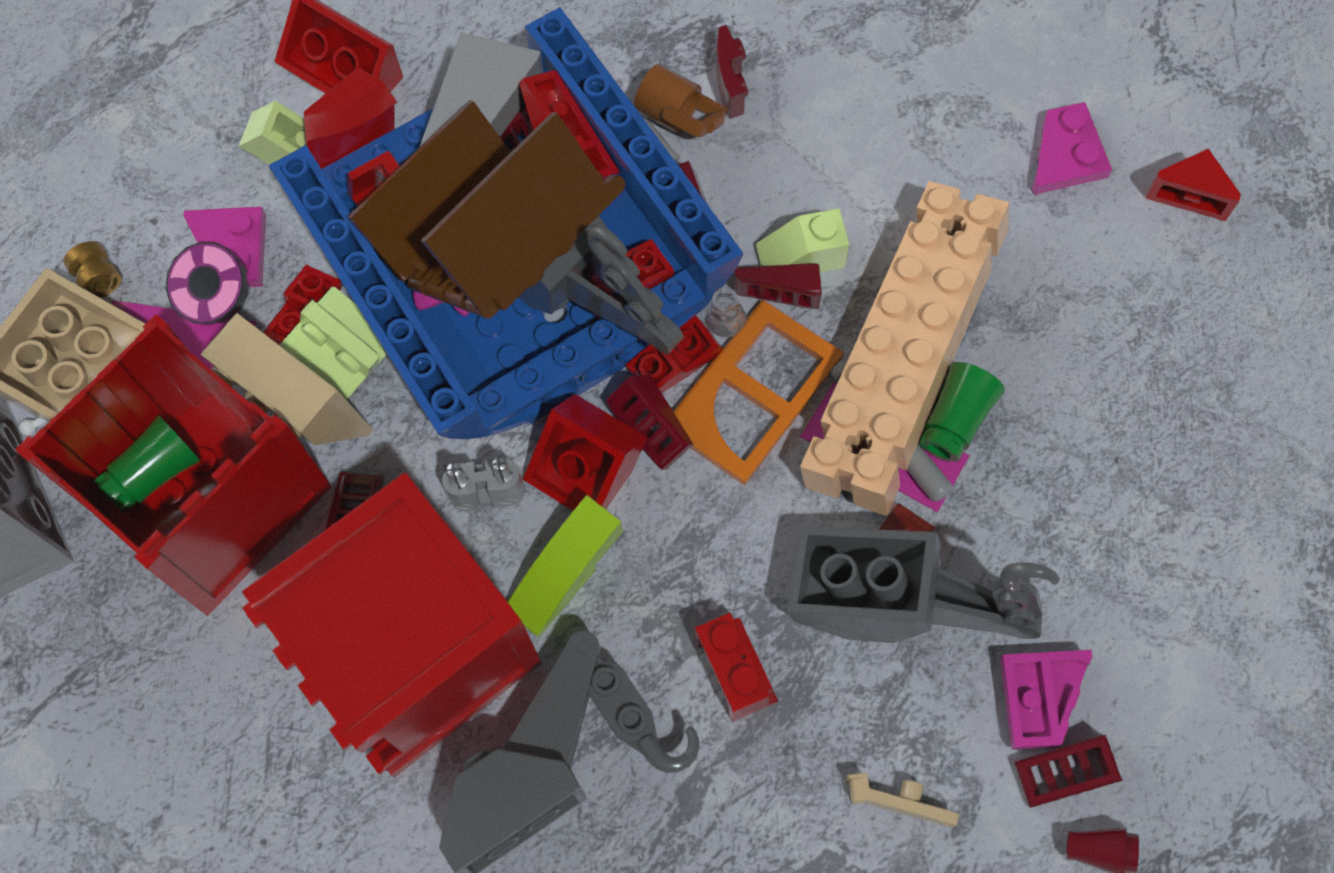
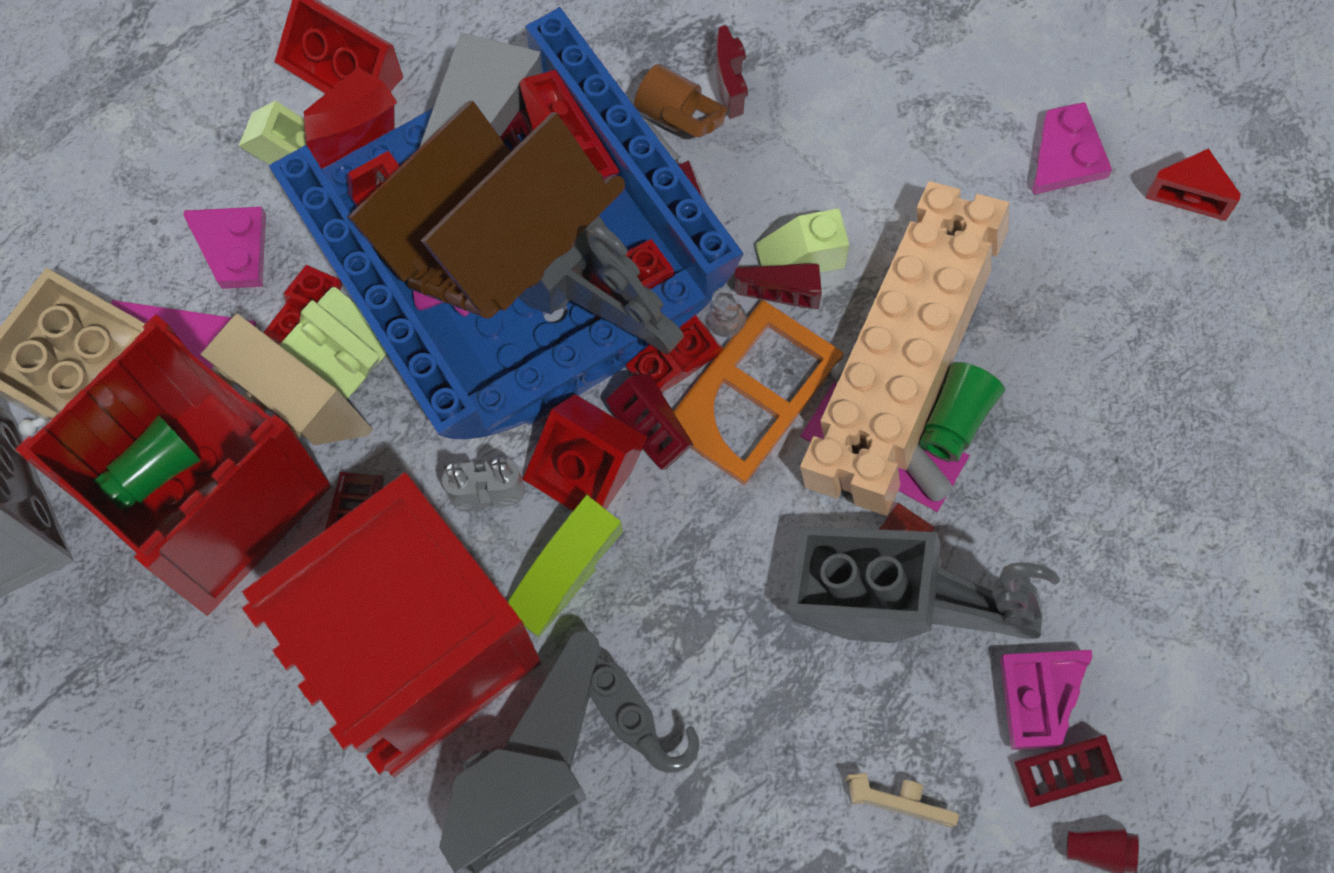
pearl gold wheel [63,241,121,298] -> none
tile [166,242,249,326] -> none
red window [695,612,779,722] -> none

